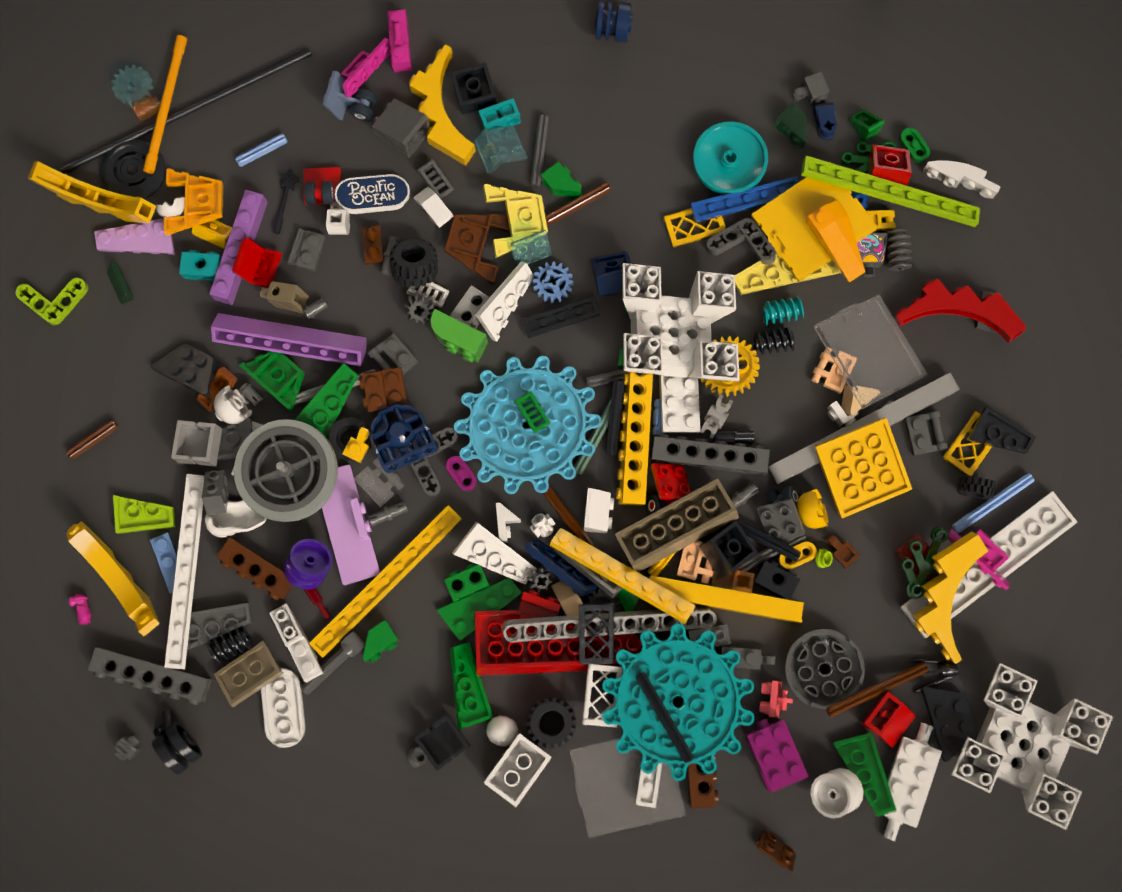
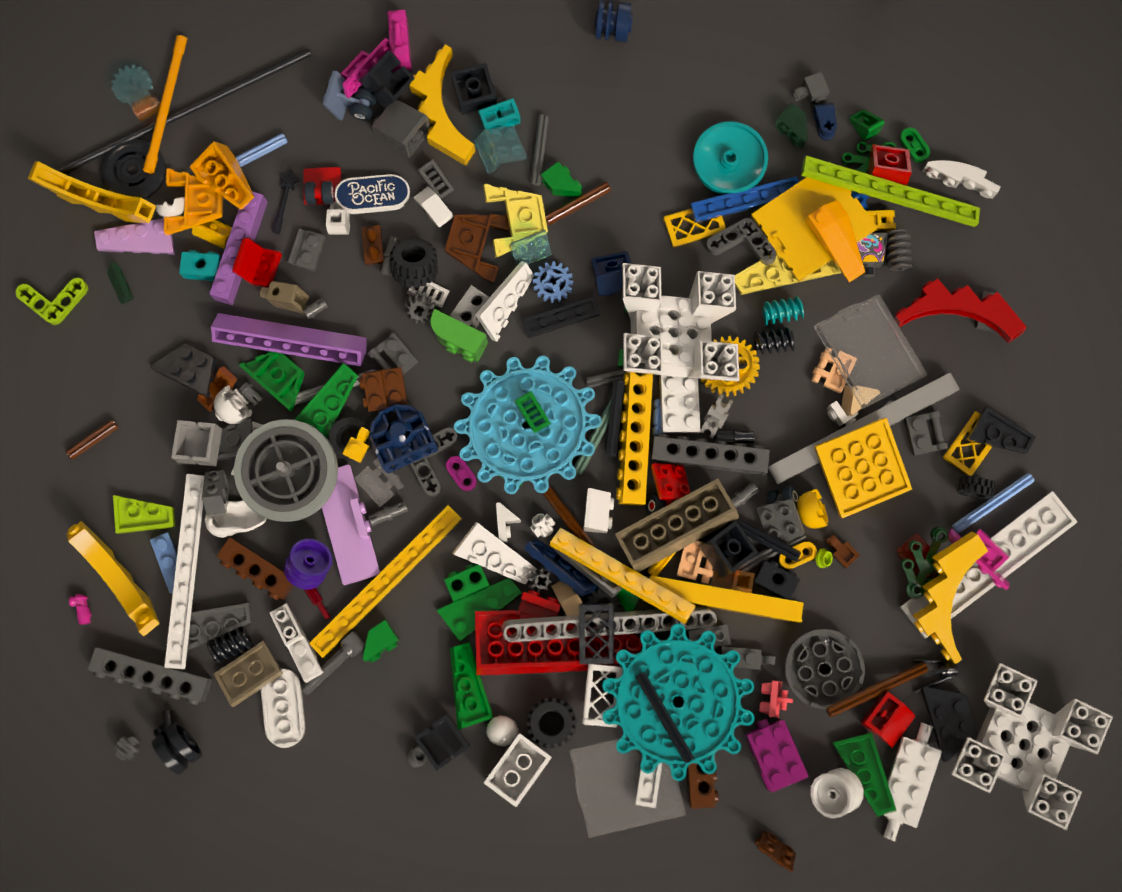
none -> light orange wedge [190,141,254,209]
none -> black piece [358,50,415,108]

